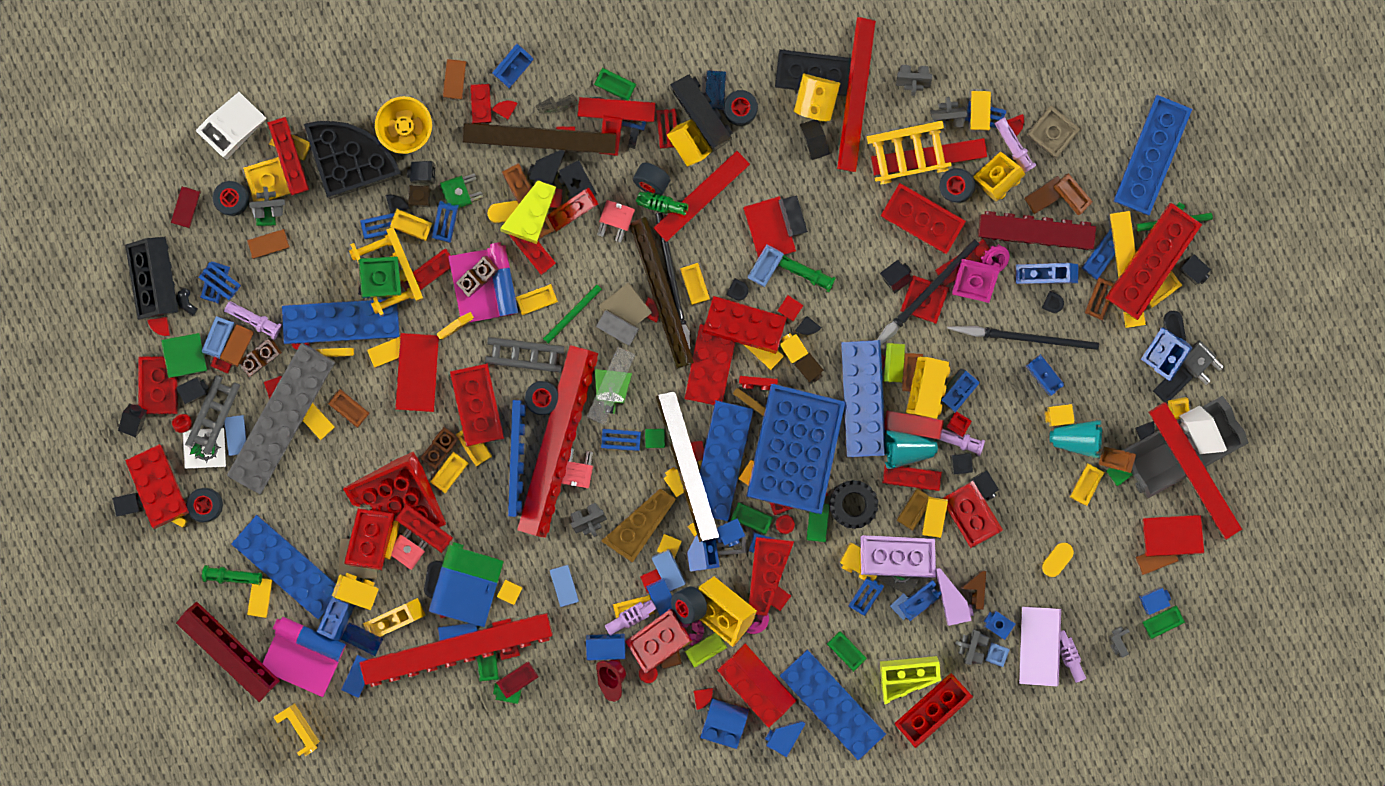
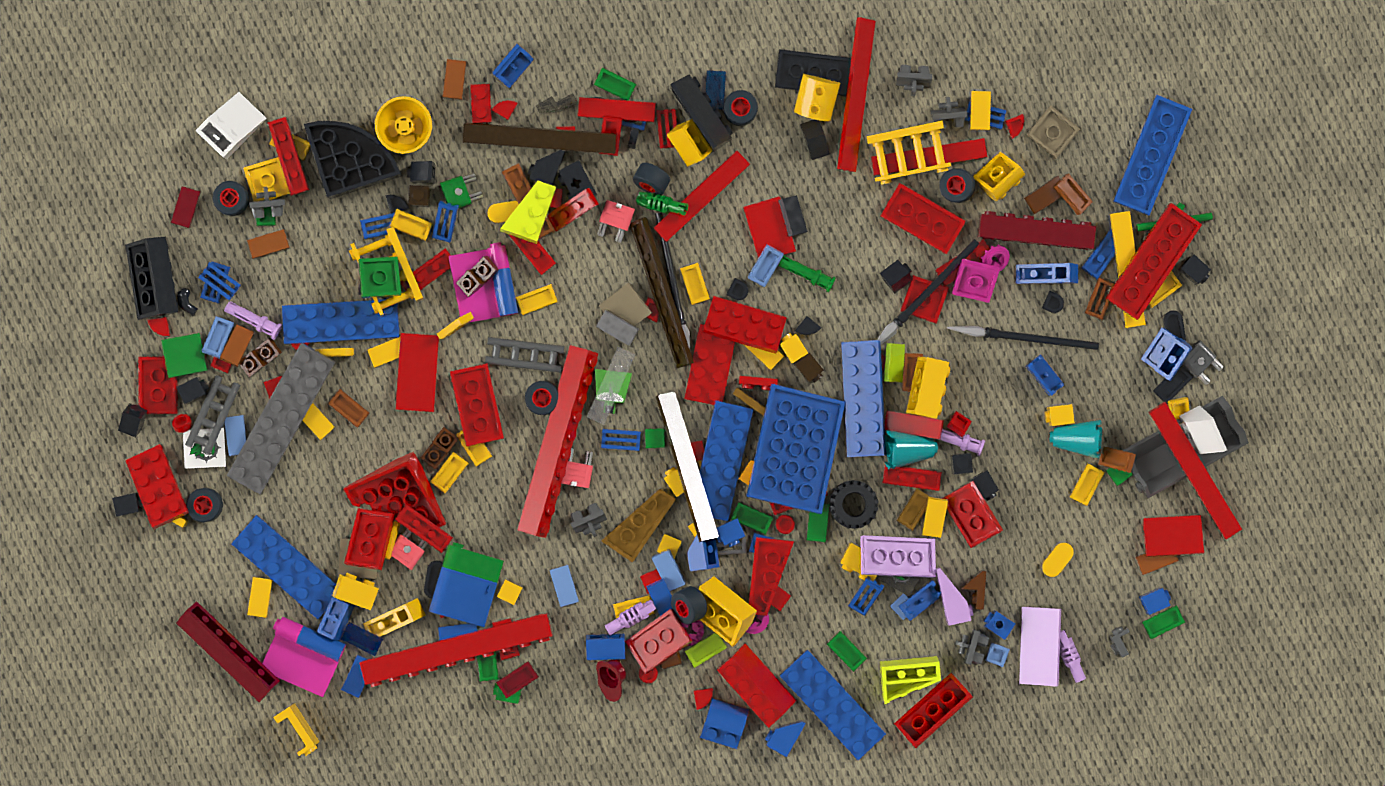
green pin [202,565,262,585] -> none
blue plate [508,400,526,517] -> none
green bar [543,285,602,344] -> none
red tile [778,295,804,321] -> none
blue hinge [941,369,980,412] -> none
lavender pin [994,117,1036,173] -> none
black tile [1135,421,1155,441] -> none

